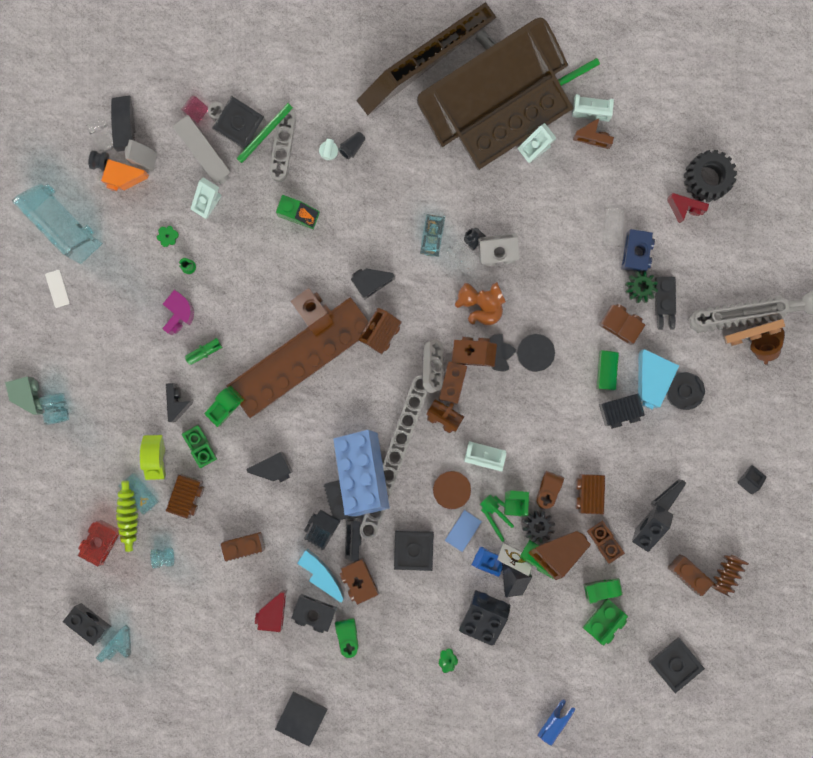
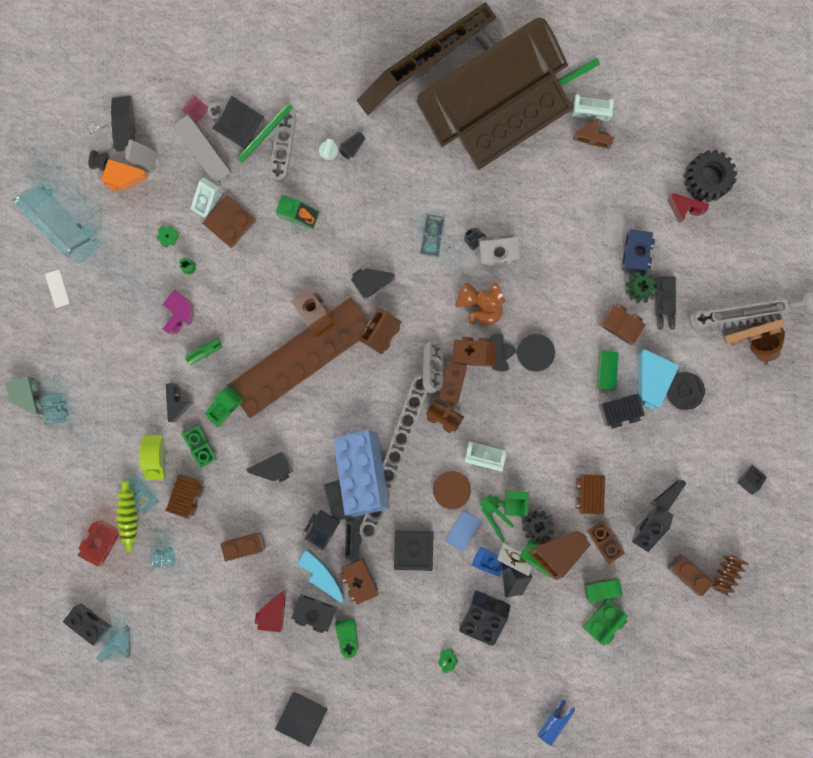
light aqua slope [517,123,556,163] -> none
reddish brown piece [536,471,564,509] -> none
black tile [649,637,705,694] -> none
none -> reddish brown plate [202,195,256,249]

